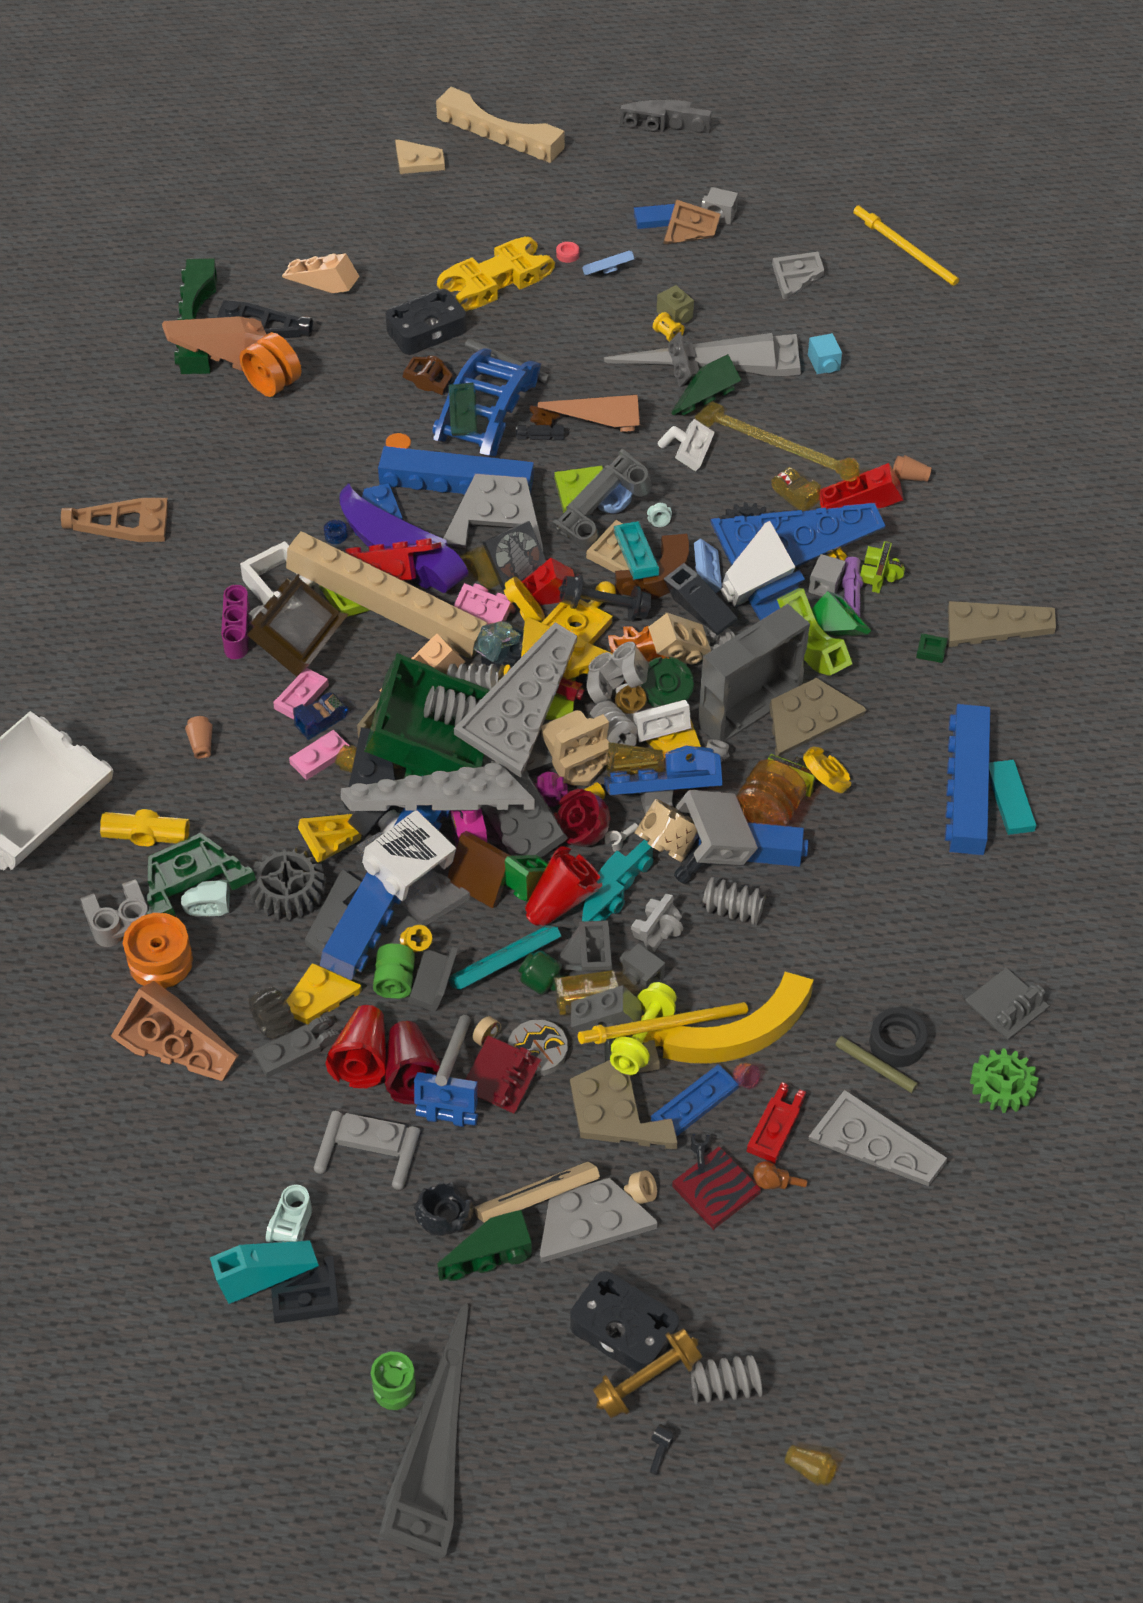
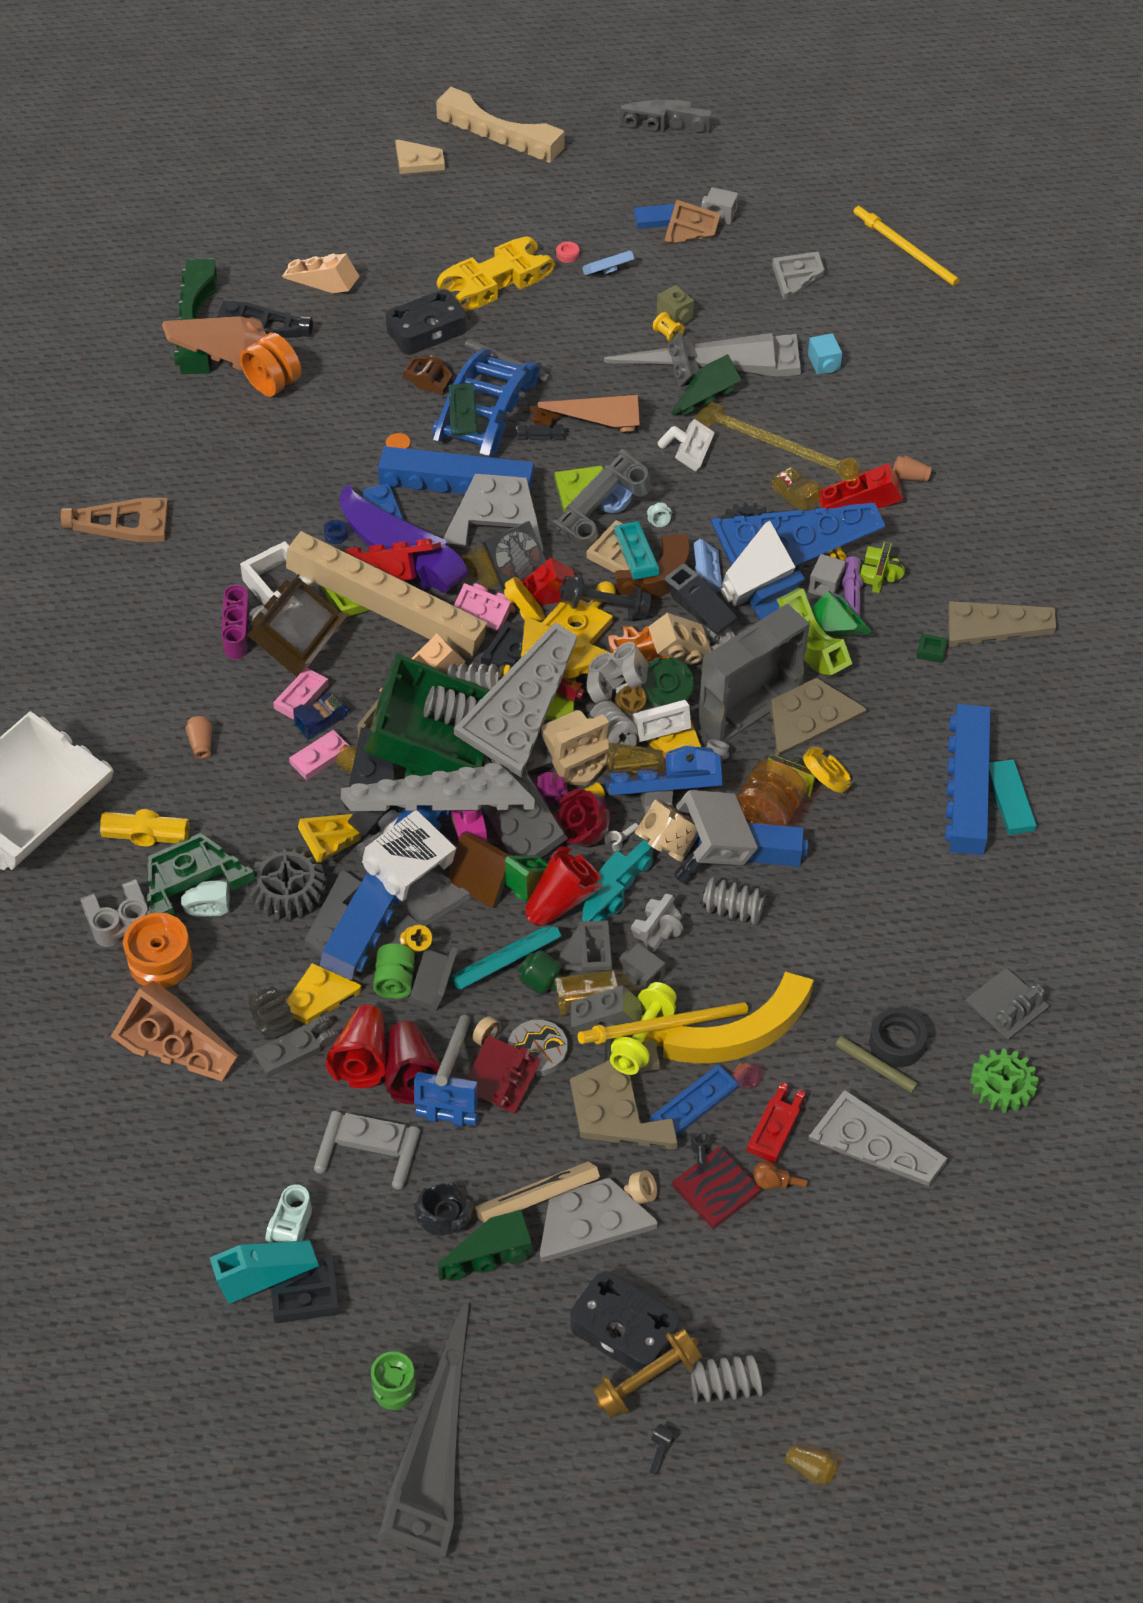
clear light blue bracket [474,621,521,662] -> none

